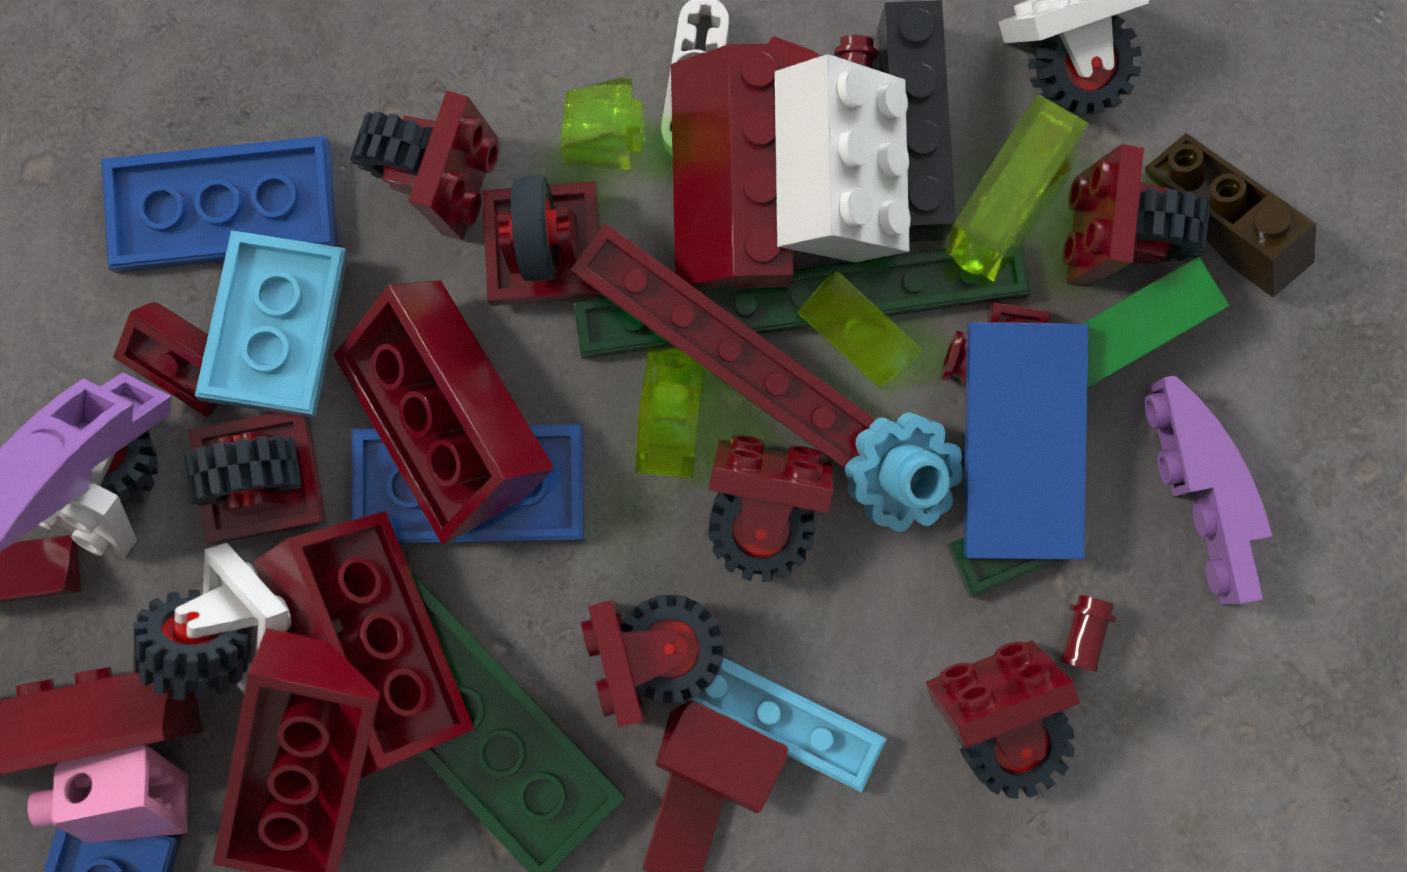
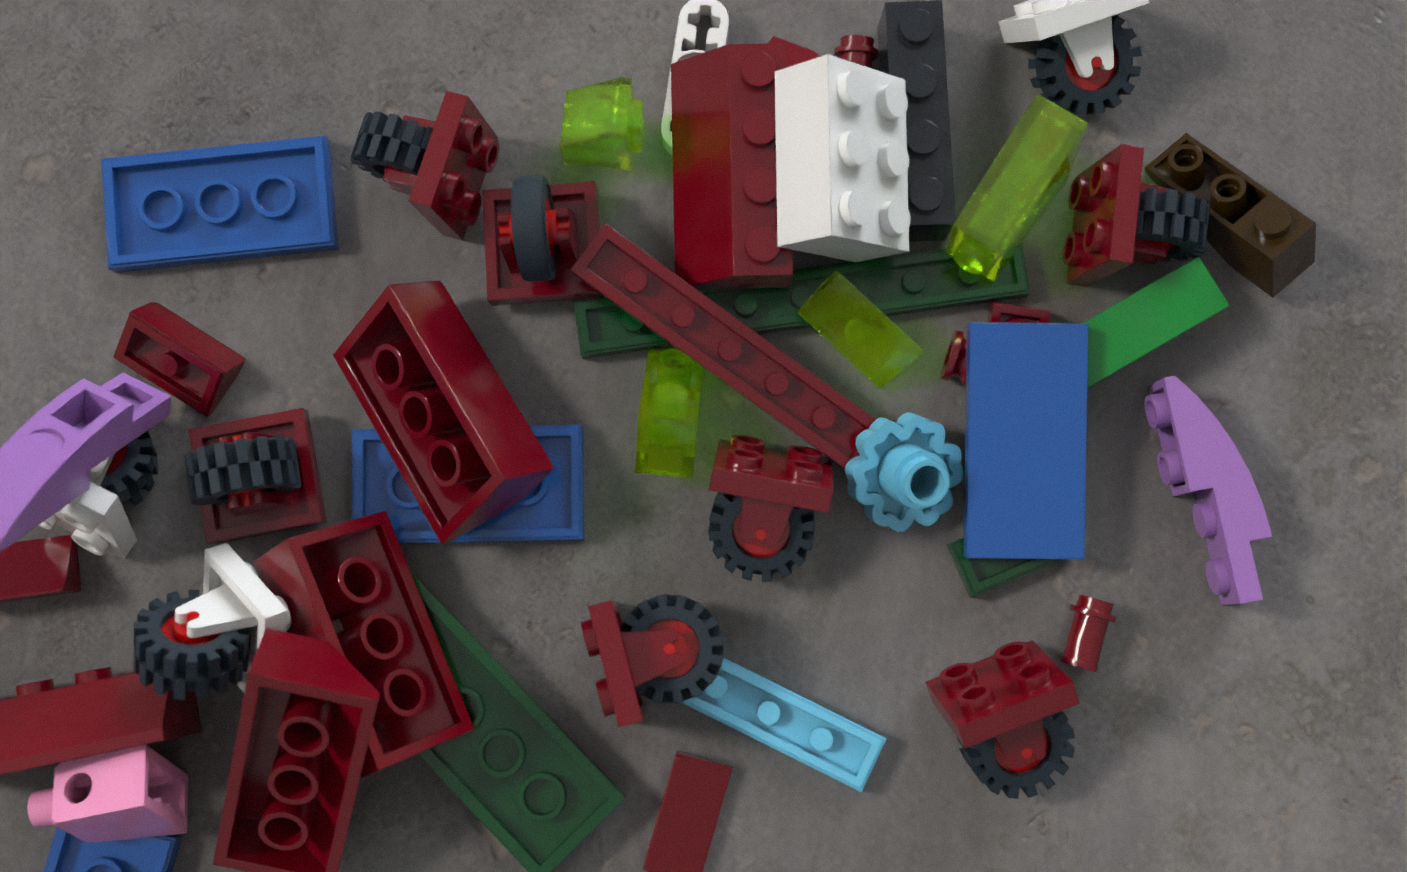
medium azure tile [195,230,349,419] -> none
dark red slope [655,700,788,813] -> none

